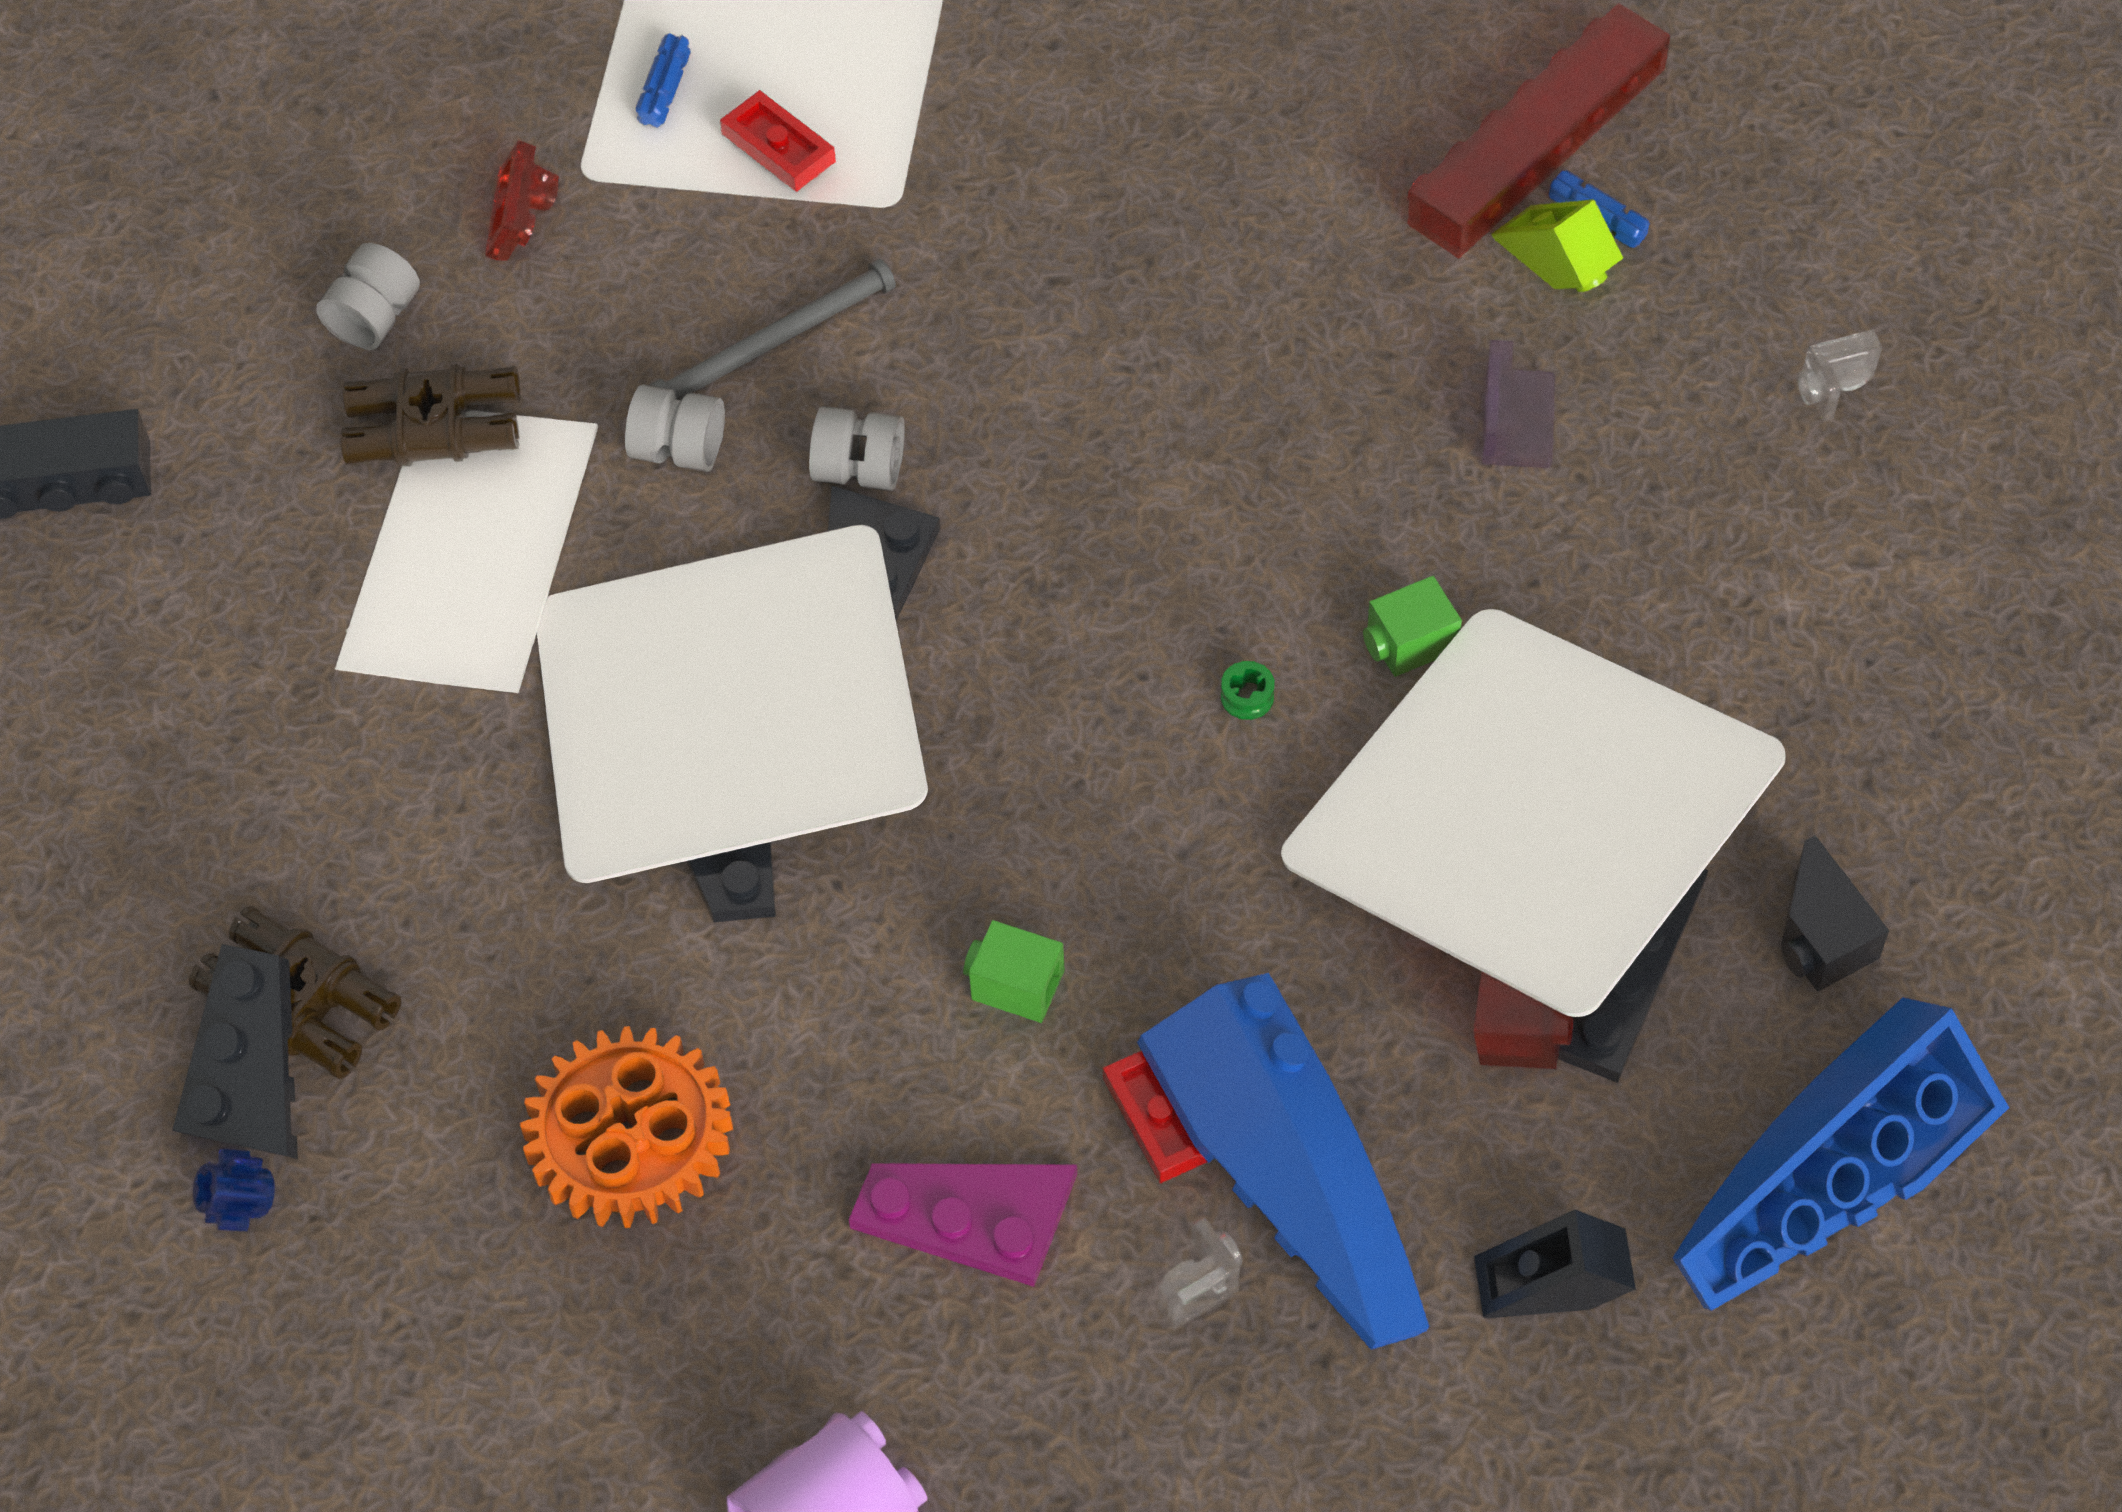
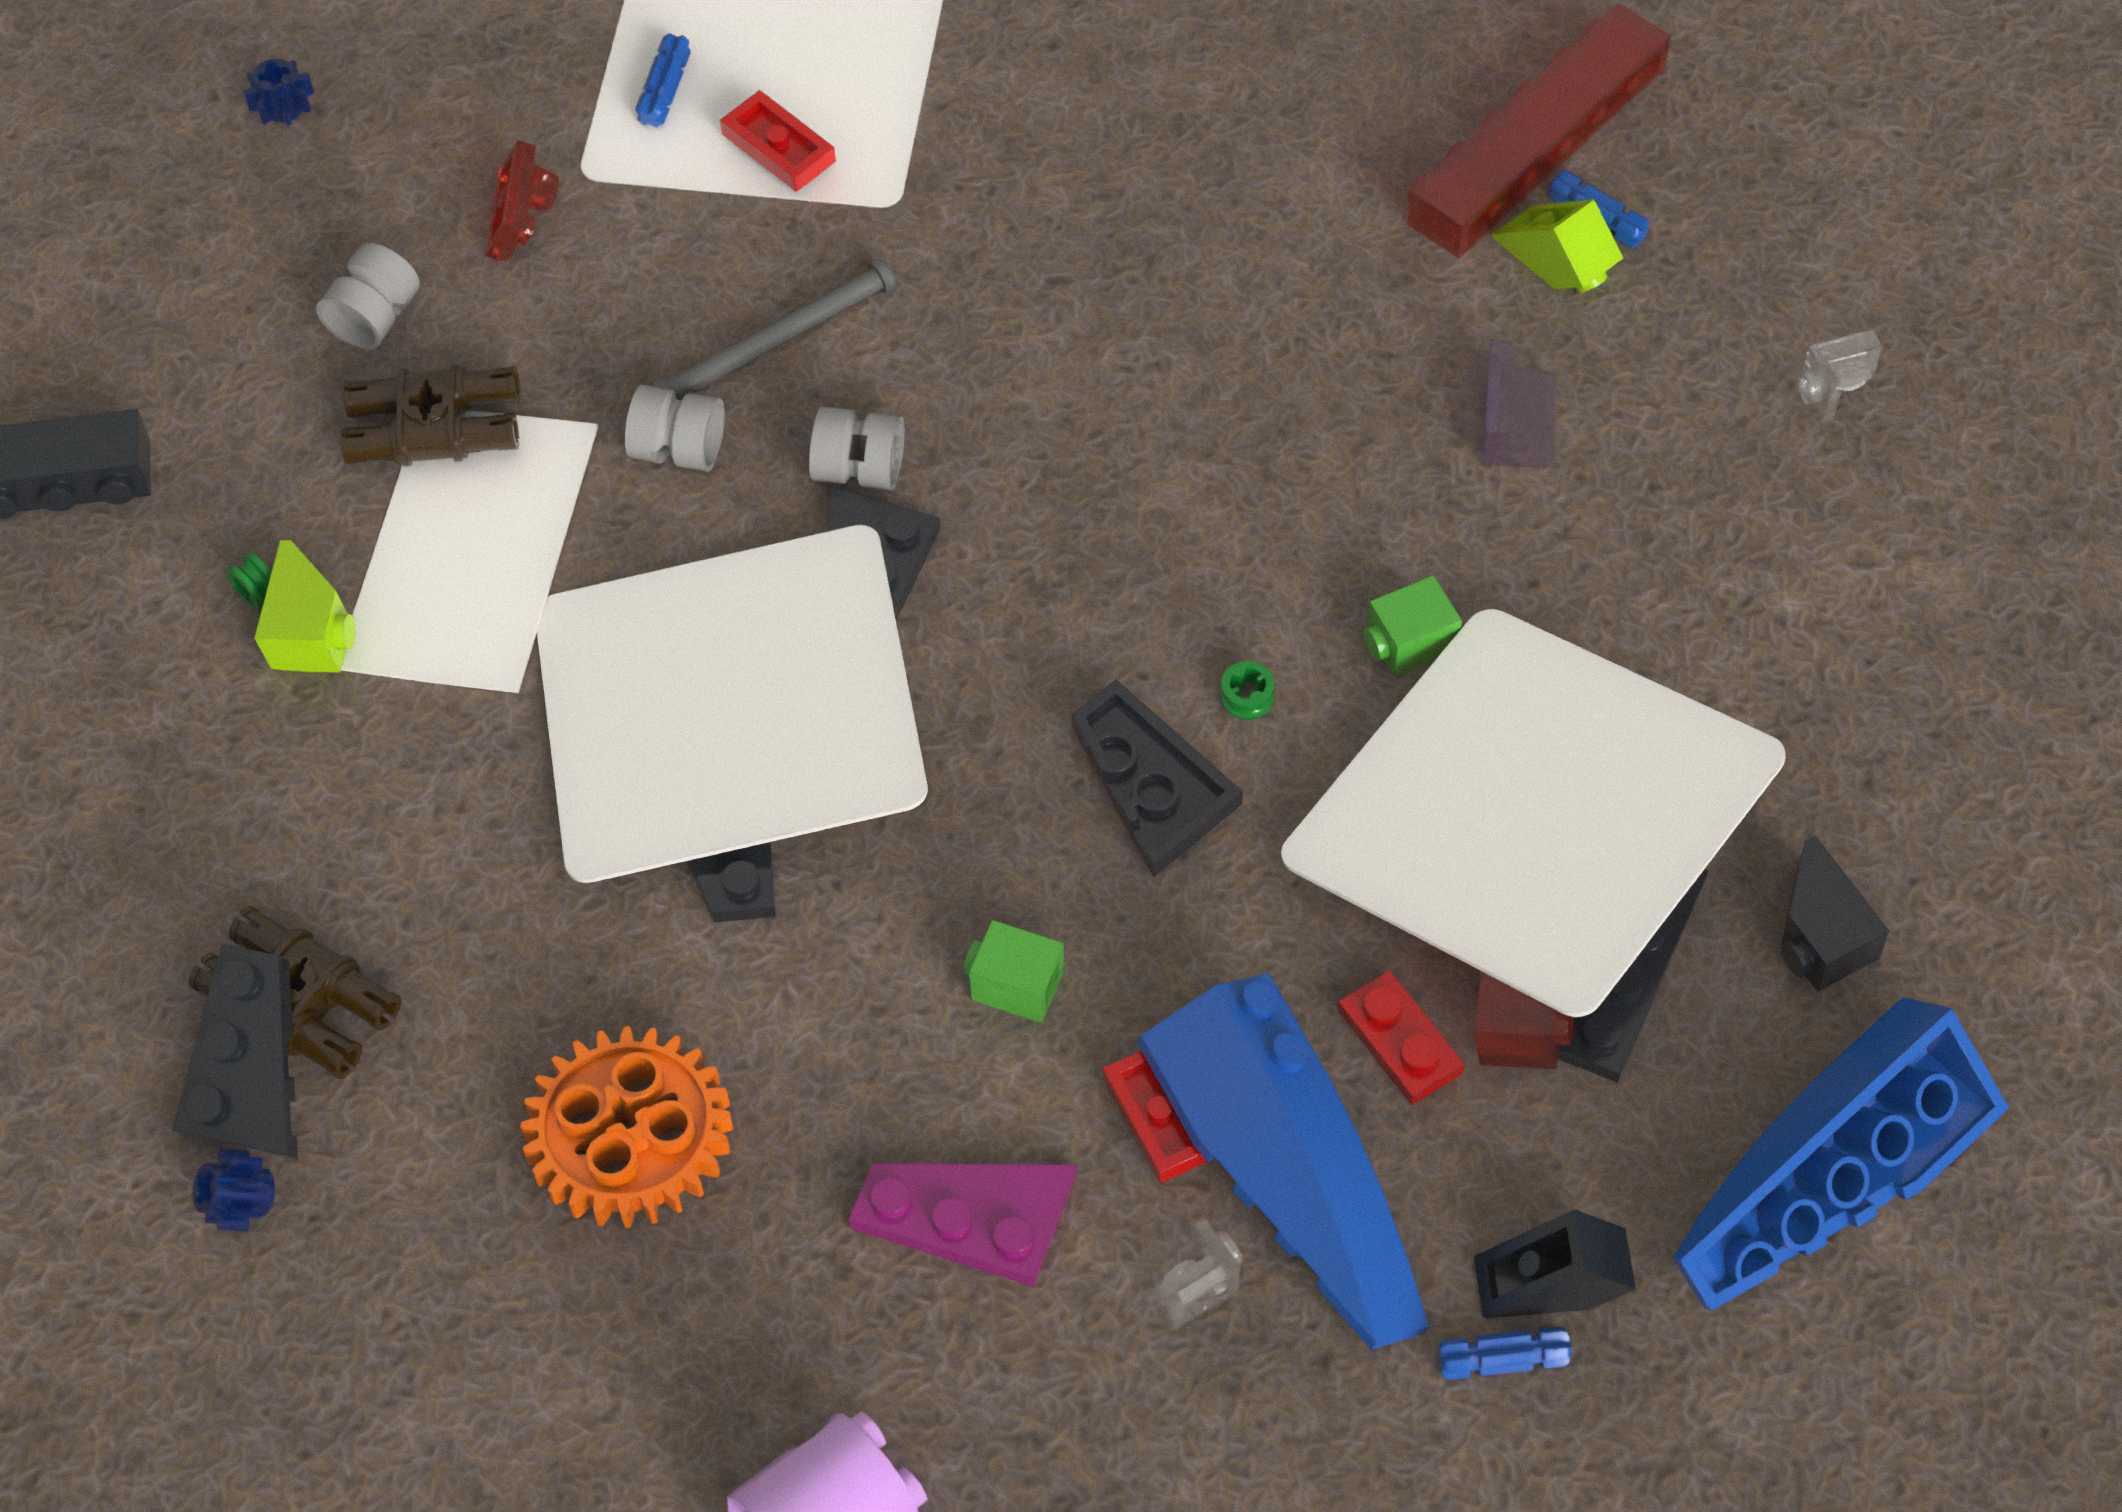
none -> green bush [225,552,272,611]
none -> clear blue gear [243,59,314,125]
none -> lime slope [254,540,356,673]
none -> black wing [1072,680,1243,877]
none -> red plate [1337,970,1465,1105]
none -> blue axle [1438,1326,1571,1380]

